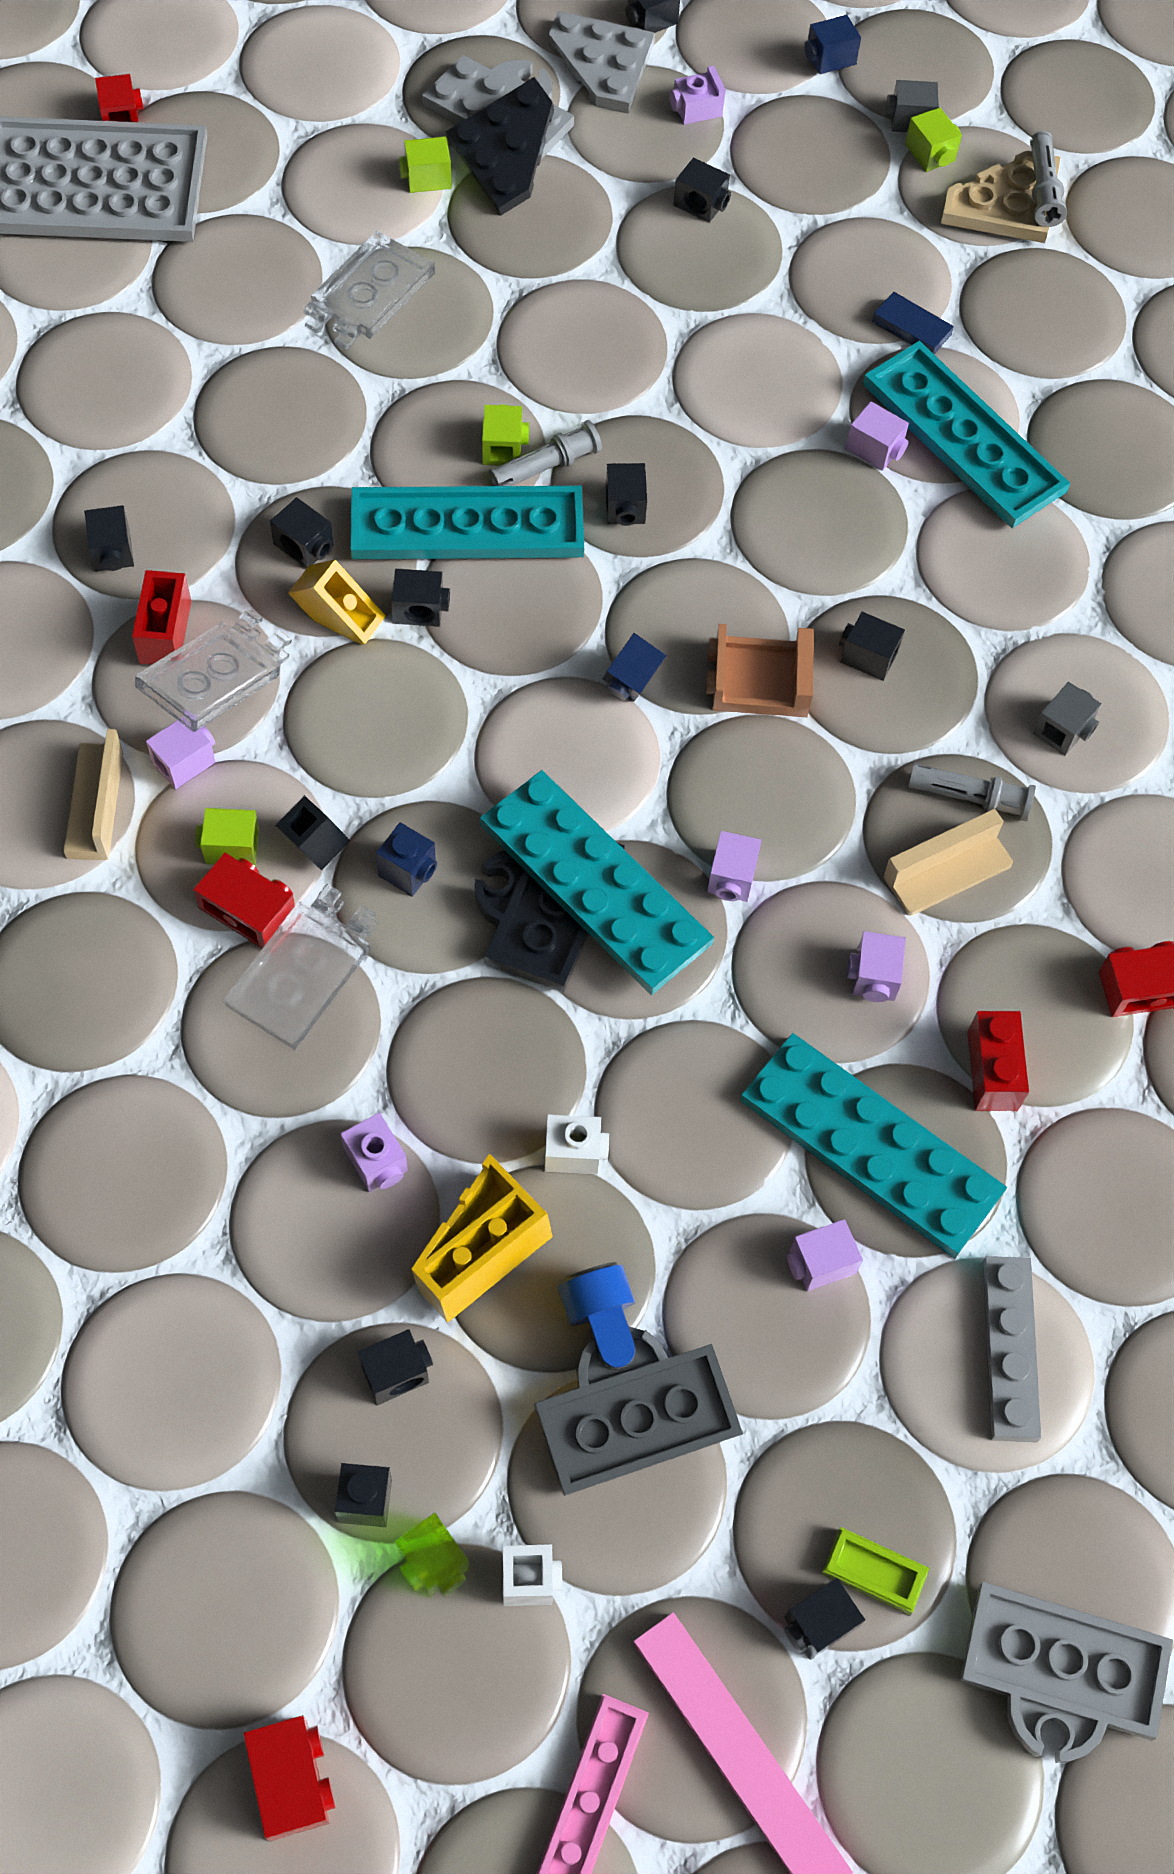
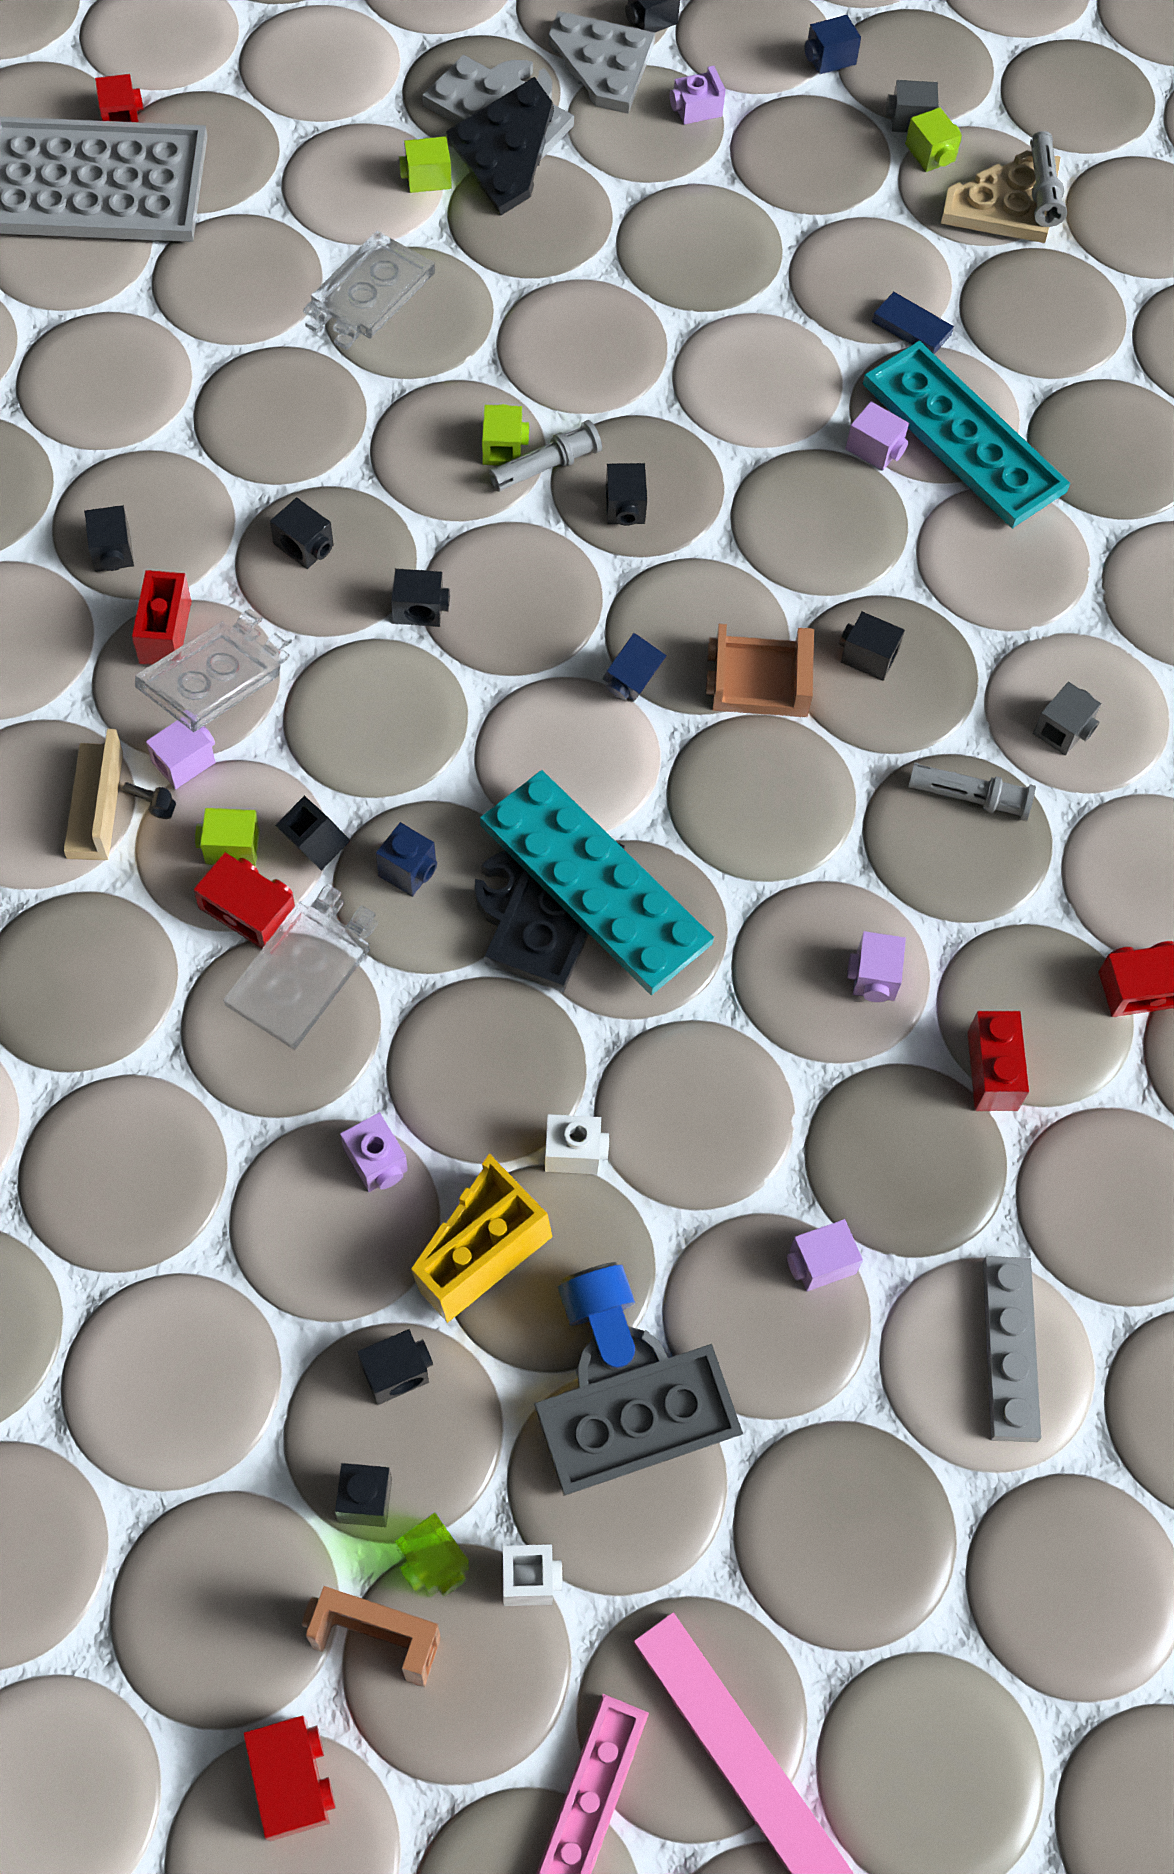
yellow slope [288,559,386,645] -> none
teal plate [351,485,584,559] -> none
black brick [673,157,731,223] -> none
lavender brick [707,831,762,902] -> none
teal plate [740,1033,1008,1259] -> none
black brick [784,1577,865,1660] -> none
lime tile [821,1527,930,1616] -> none
tan panel [883,809,1013,916] -> none
light grey plate [959,1582,1173,1763] -> none
none -> black hand [122,782,176,819]
none -> nougat panel [302,1586,441,1687]

